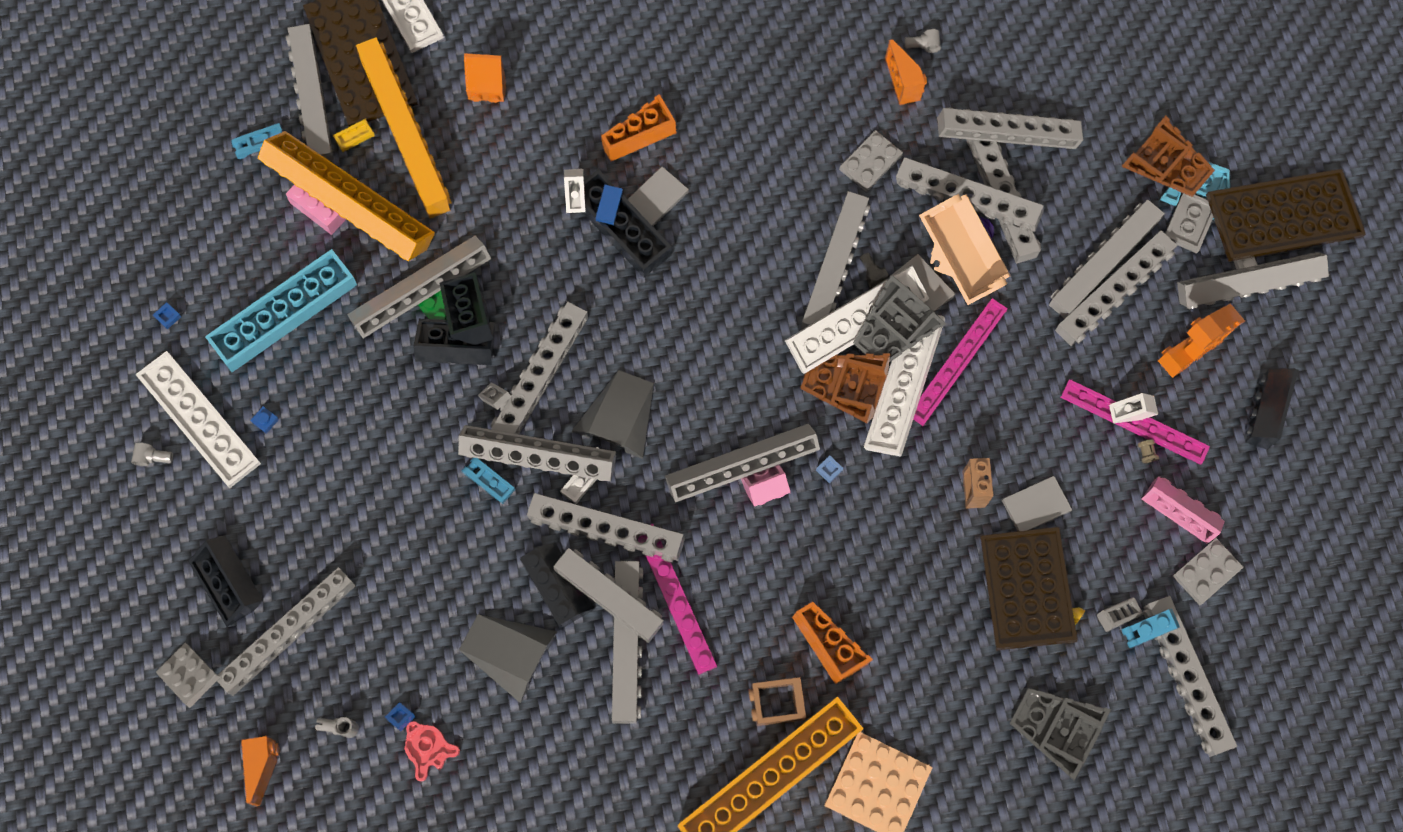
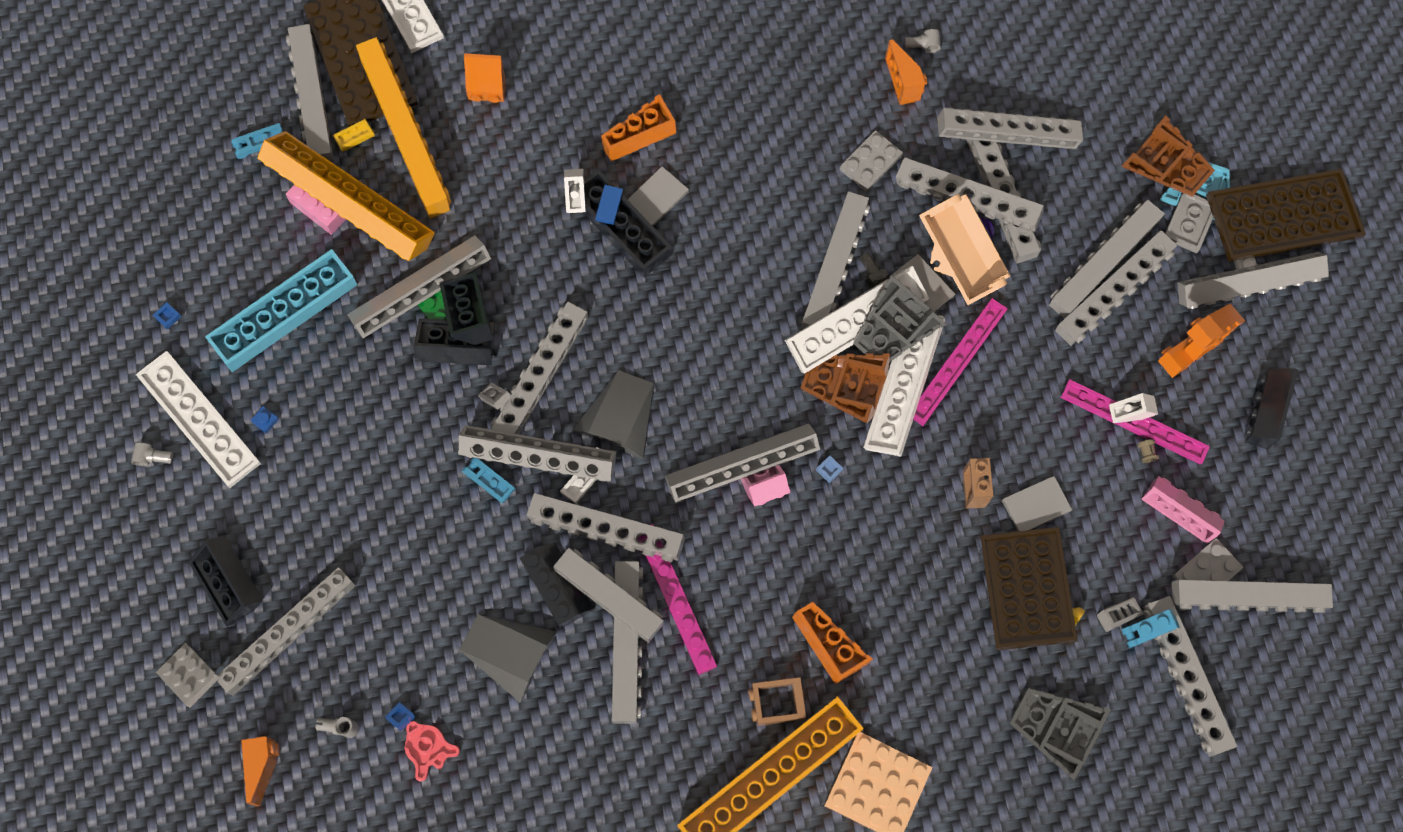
none -> light grey brick [1172,580,1333,613]

